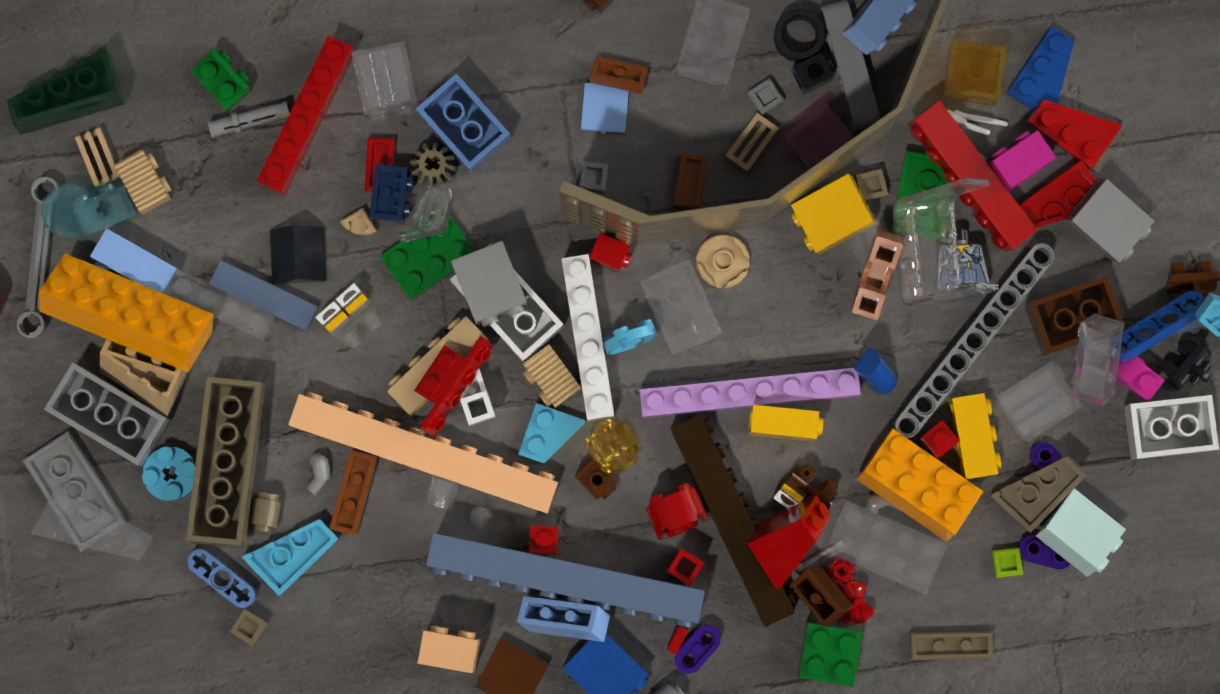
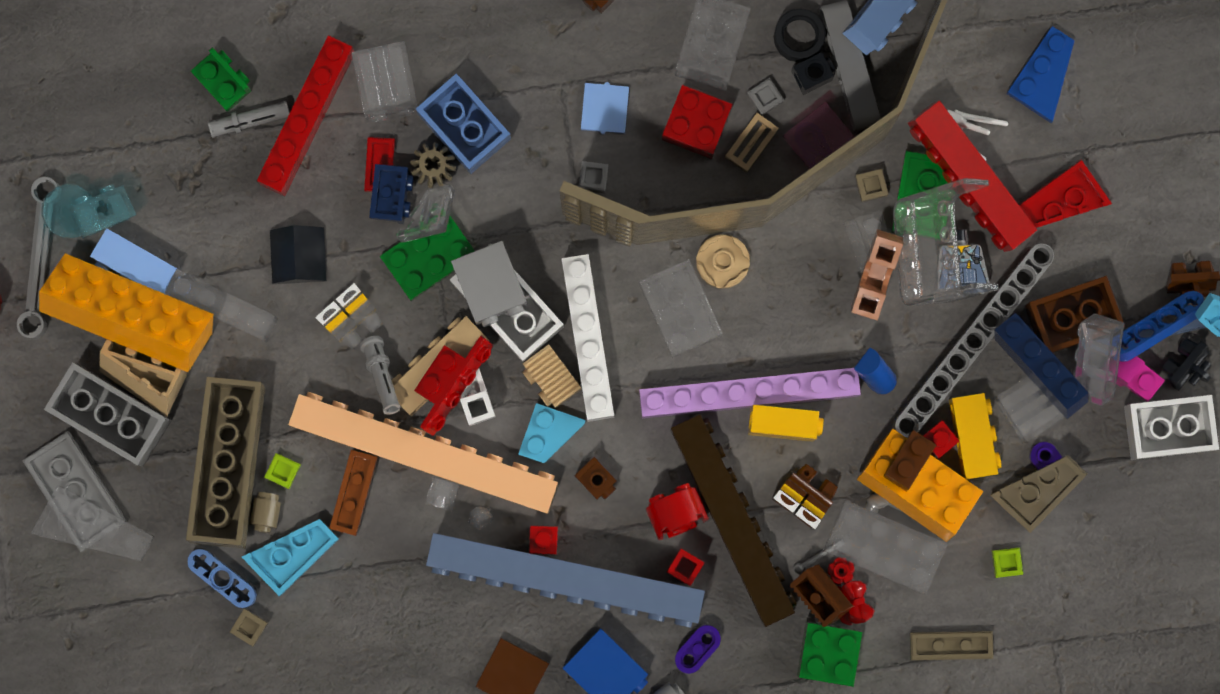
clear green wedge [7,45,125,135] -> none
tan tile [75,127,121,188] -> none
tan brick [114,149,172,214] -> none
medium azure plate [142,447,196,501] -> none
sand blue tile [209,260,319,331] -> none
light grey arm [305,453,331,496] -> none
tan tile [340,208,377,236] -> none
light nougat brick [417,625,481,673] -> none
light blue brick [517,596,610,642] -> none
clear yellow plate [585,419,639,474] -> none
dark orange plate [589,56,648,94] -> none
red brick [589,233,633,273] -> none
medium azure plate [602,319,658,355] -> none
red tile [667,625,689,655] -> none
dark orange tile [673,152,708,210] -> none
red slope [747,495,831,589] -> none
yellow brick [791,174,877,254] -> none
clear yellow brick [942,39,1007,106] -> none
dark pink brick [988,130,1056,192] -> none
dark purple plate [1018,535,1070,569] -> none
red wing [1026,100,1123,169] -> none
light aqua brick [1036,488,1126,577] -> none
light grey brick [1064,178,1154,263] -> none
none -> lime tile [264,453,301,489]
none -> light grey pin [360,336,401,415]
none -> red brick [662,85,733,159]
none -> reddish brown plate [883,430,936,492]
none -> dark blue brick [994,313,1089,419]

